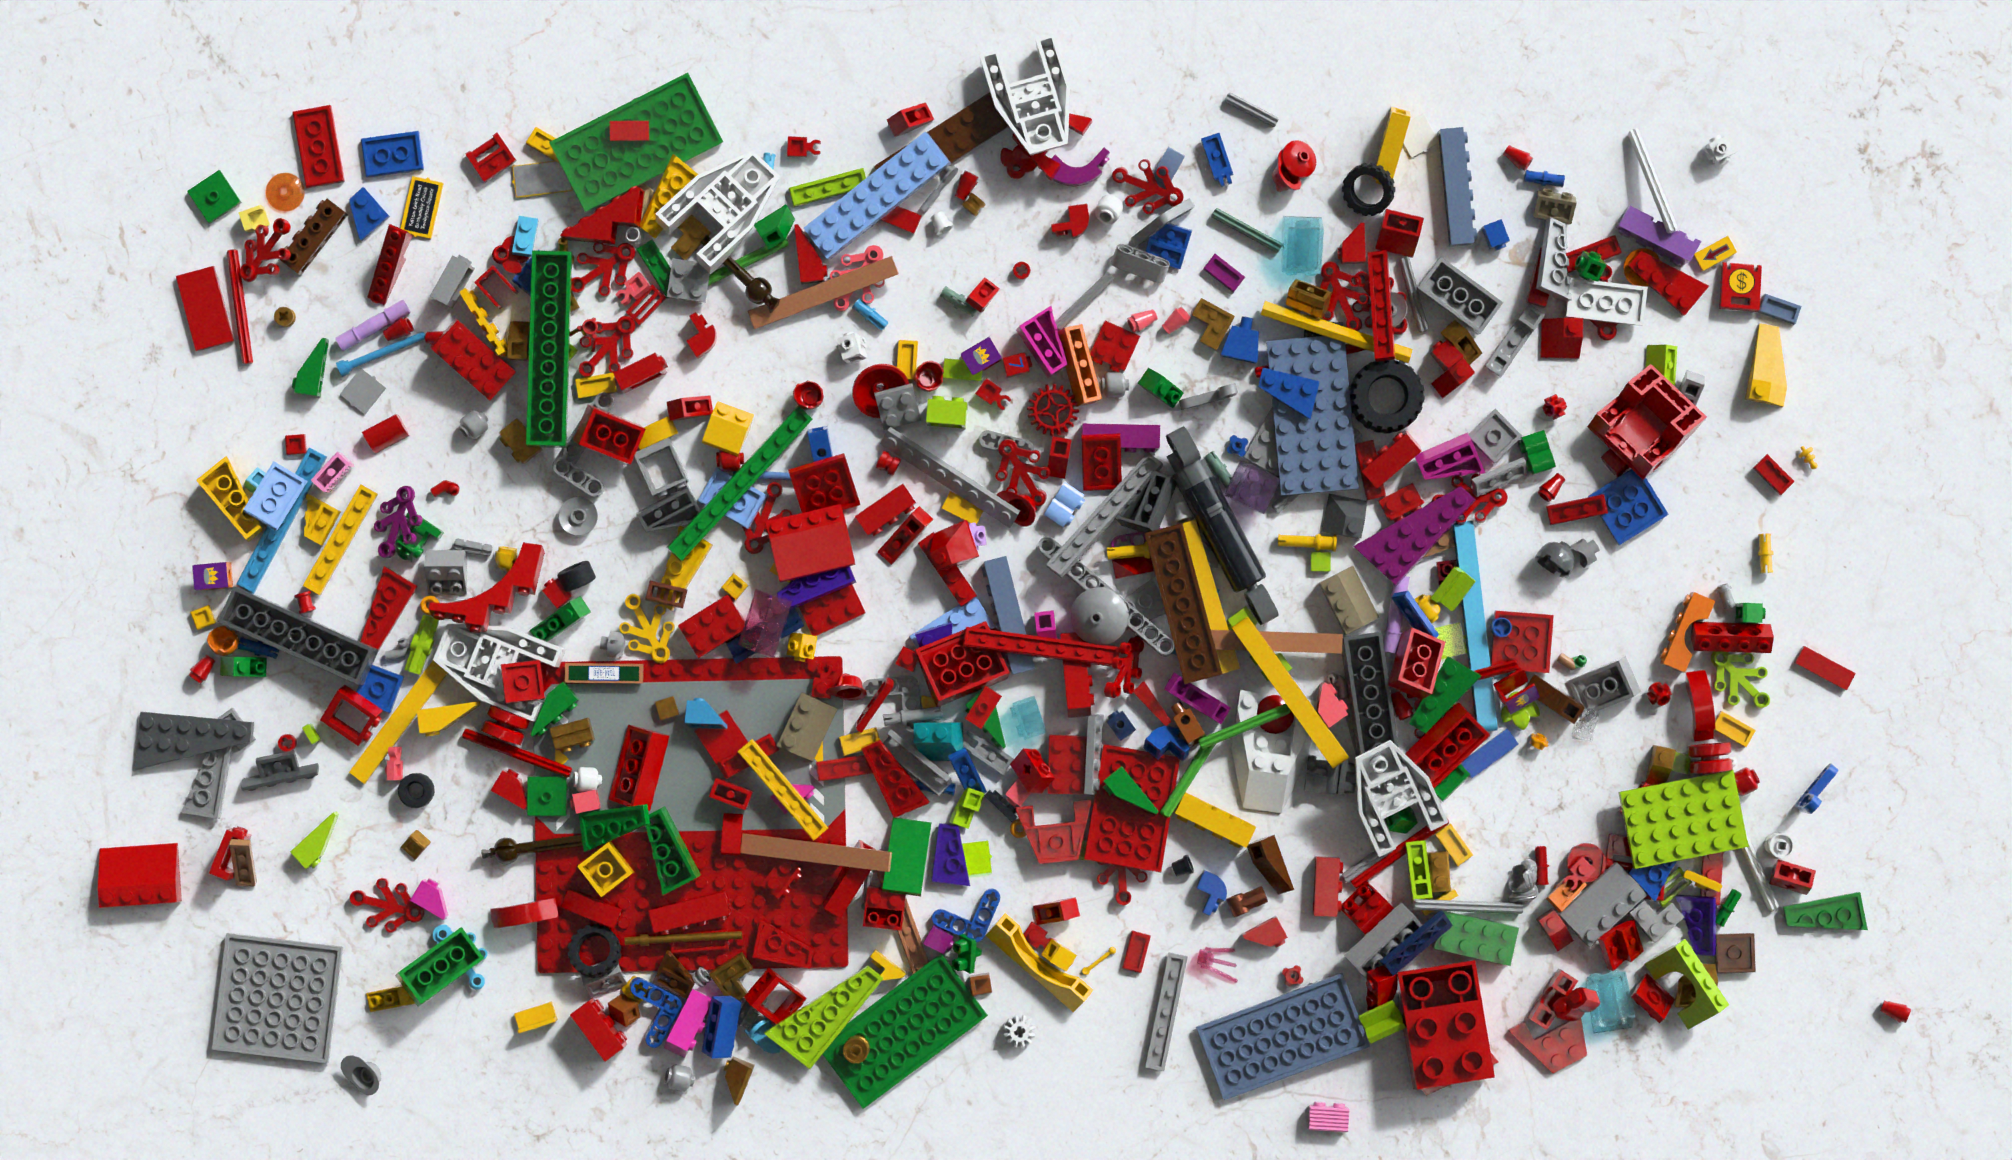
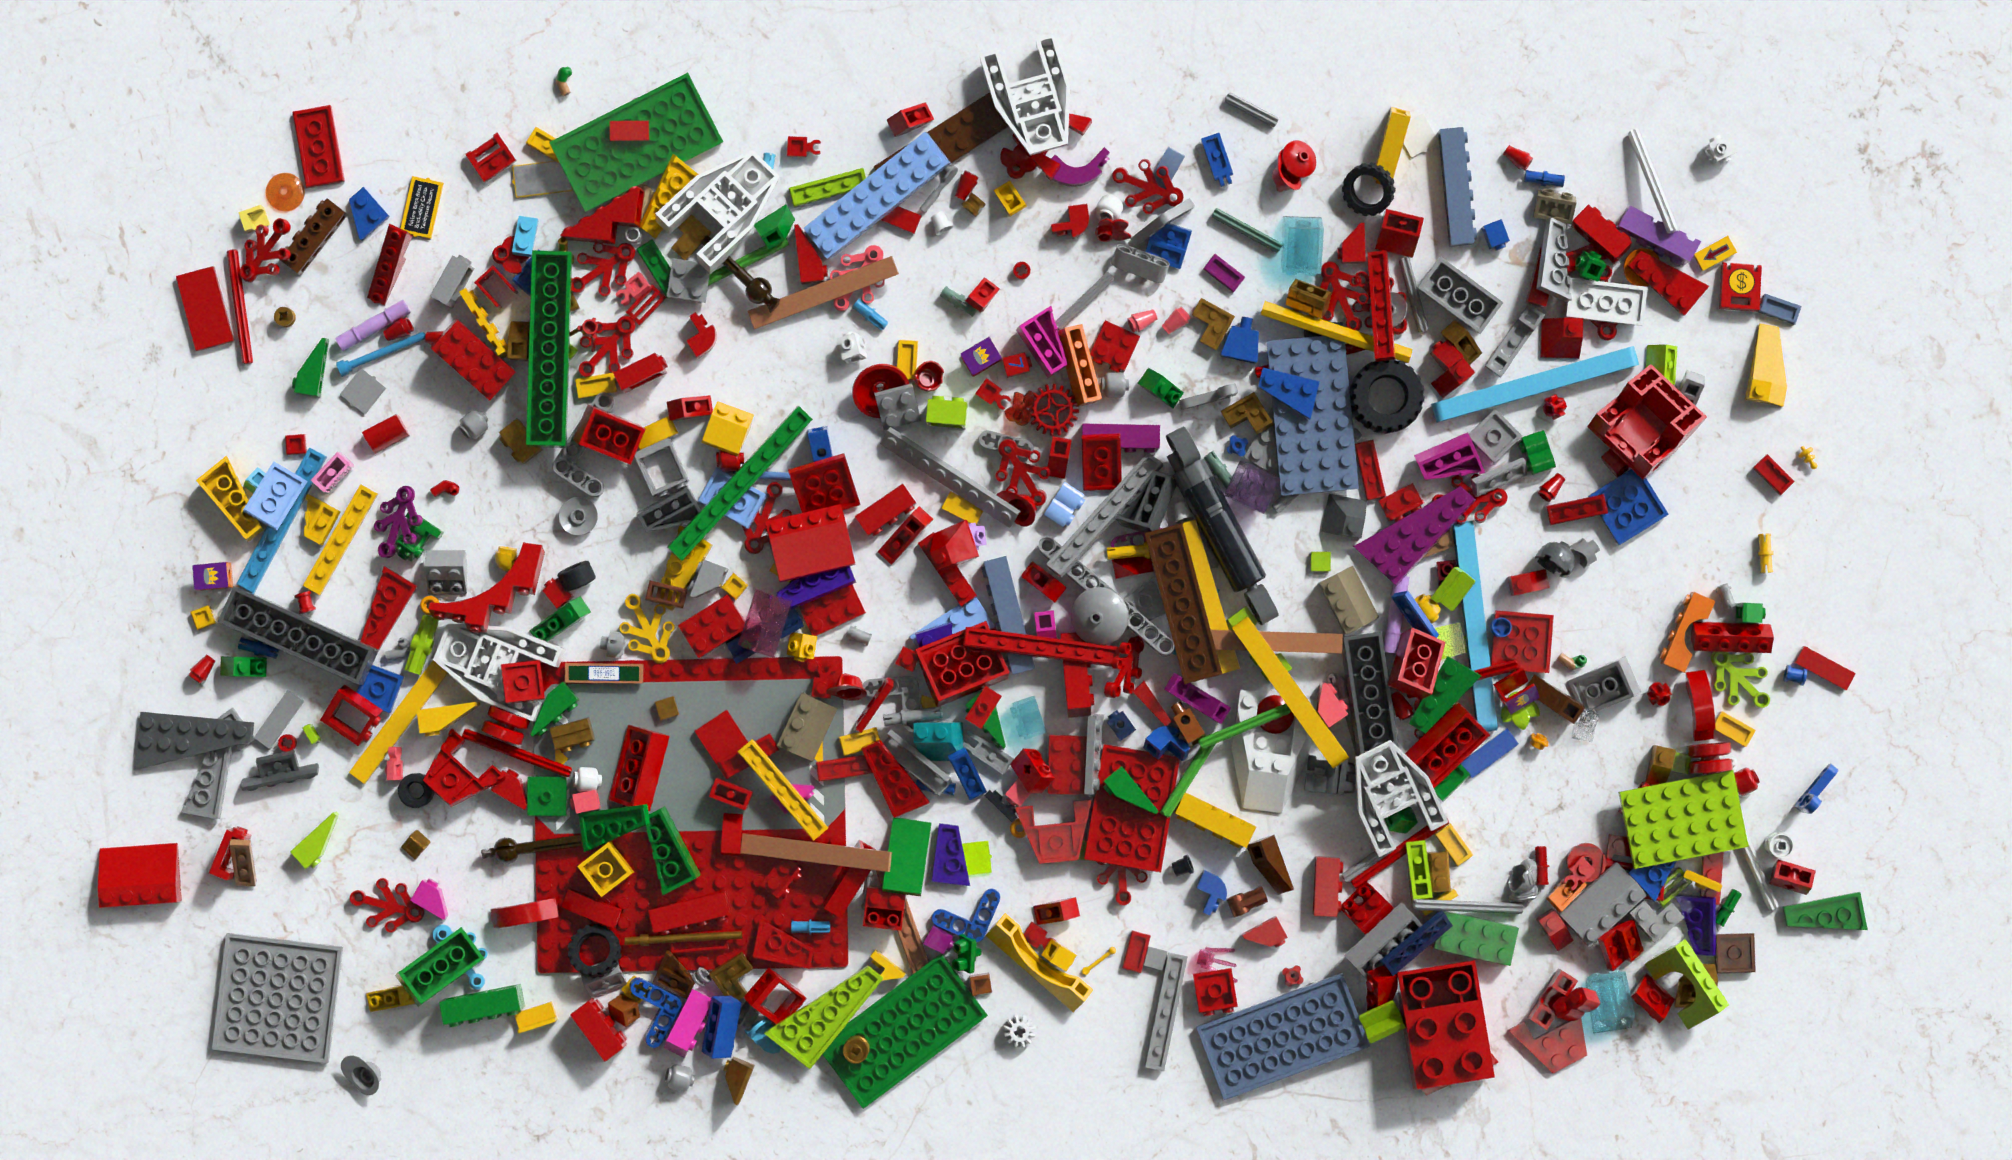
green plate [187,170,242,224] -> none
orange hair [207,626,239,656] -> none
blue tile [361,131,424,178] -> none
light grey axle [454,538,492,556] -> none
dark azure slope [685,698,727,729] -> none
red hair [793,380,824,410] -> none
red wheel [875,451,901,476] -> none
lime tile [943,358,983,381] -> none
lime slope [949,787,985,829] -> none
yellow pin [1278,534,1337,552] -> none
bright pink brick [1308,1102,1349,1132] -> none
red wedge [1361,429,1422,489] -> none
red cone [1880,1000,1911,1023] -> none
none -> light grey tile [254,690,304,749]
none -> red wing [423,728,506,807]
none -> green brick [439,984,525,1027]
none -> arm [555,66,572,96]
none -> light grey slope [688,560,728,598]
none -> dark azure axle [791,919,830,935]
none -> light grey pin [846,626,872,646]
none -> yellow slope [994,180,1027,216]
none -> clear red plate [1004,390,1035,426]
none -> red slope [1021,561,1067,603]
none -> red plate [1095,218,1131,242]
none -> light grey tile [1143,946,1167,970]
none -> red plate [1193,968,1238,1016]
none -> pearl gold plate [1221,392,1274,434]
none -> medium azure beam [1431,346,1639,423]
none -> red slope [1507,569,1550,596]
none -> red brick [1571,204,1632,264]
none -> blue bush [1783,665,1807,686]

